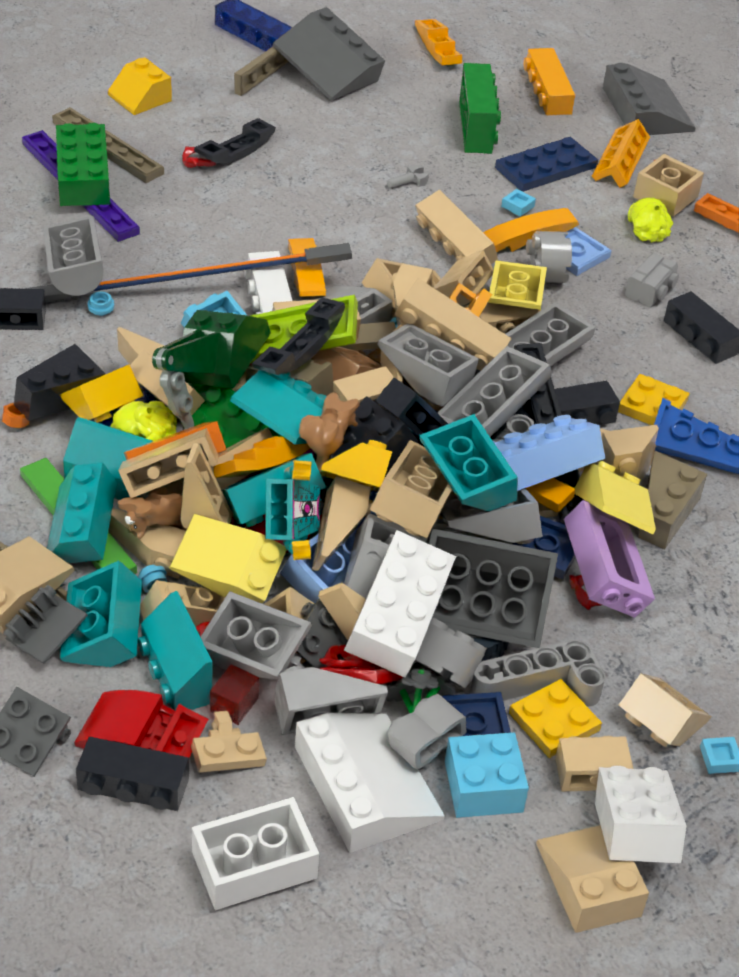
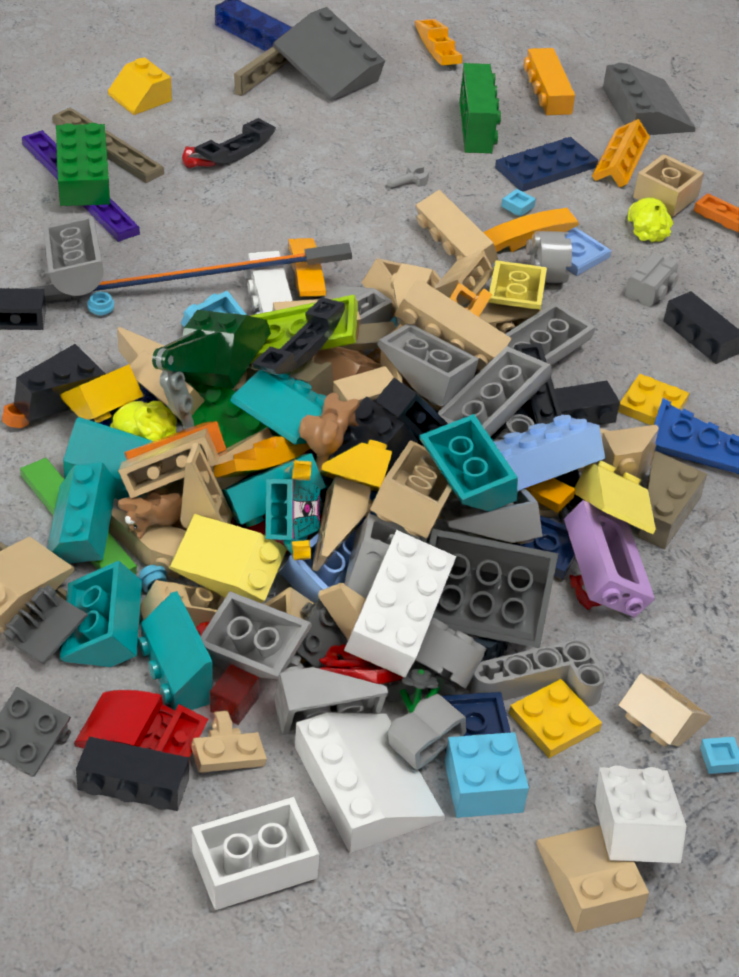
tan brick [555,736,633,792] -> none

